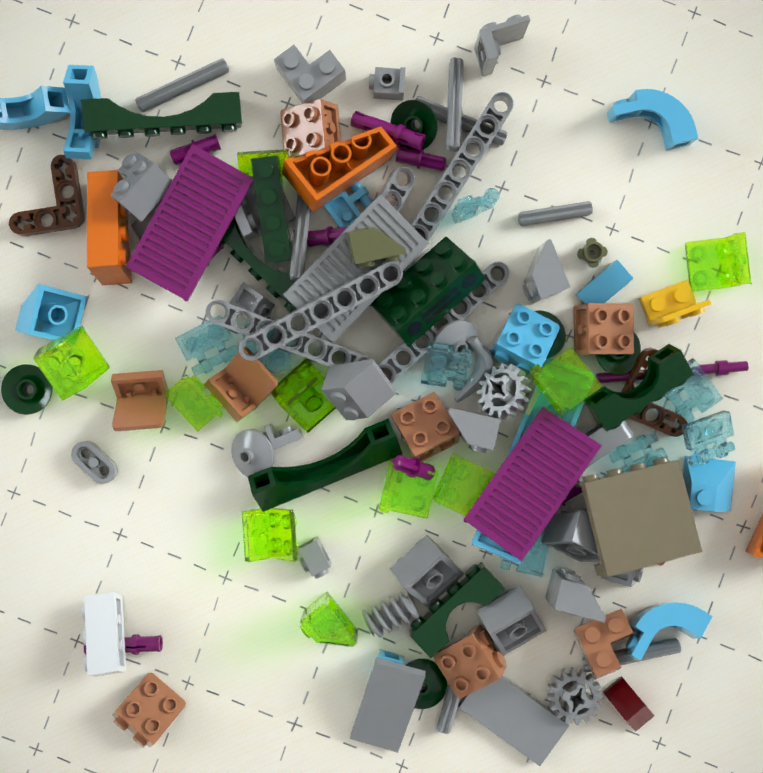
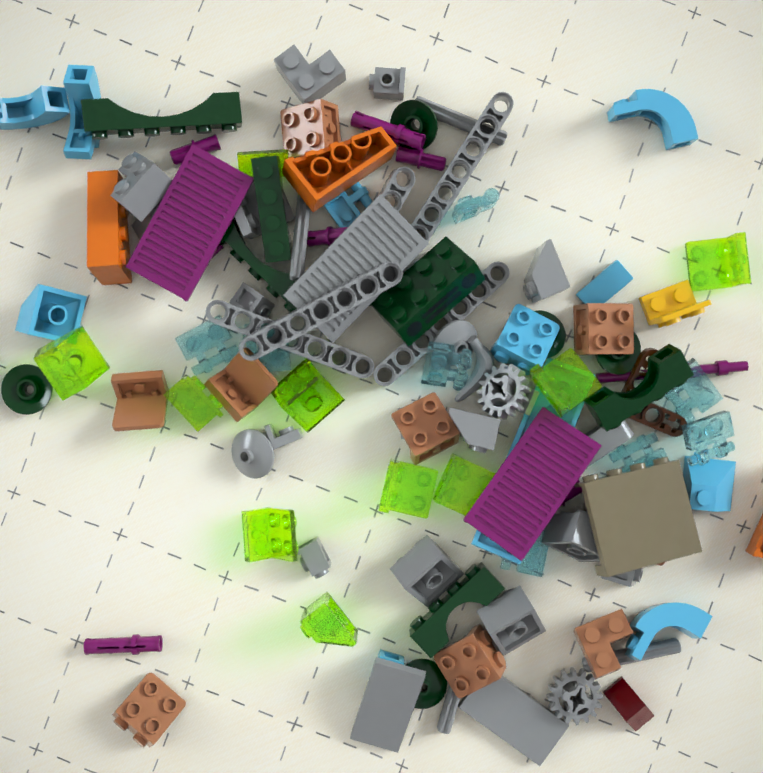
reddish brown beam [9,155,85,236] -> none
light grey plate [71,441,118,484] -> none
white brick [81,592,126,677] -> none
light grey axle [135,58,229,112] -> none
dark green arch [248,418,403,512] -> none
light grey slope [321,359,396,421] -> none
olive slope [345,227,406,268] -> none
light grey piece [362,591,419,638] -> none
magenta axle [392,455,435,480] -> none
light grey axle [446,57,463,152] -> none
light grey bracket [474,15,531,77] -> none
light grey axle [518,201,593,226] -> none
light grey slope [545,567,606,623] -> none
olive plate [577,238,608,268] -> none

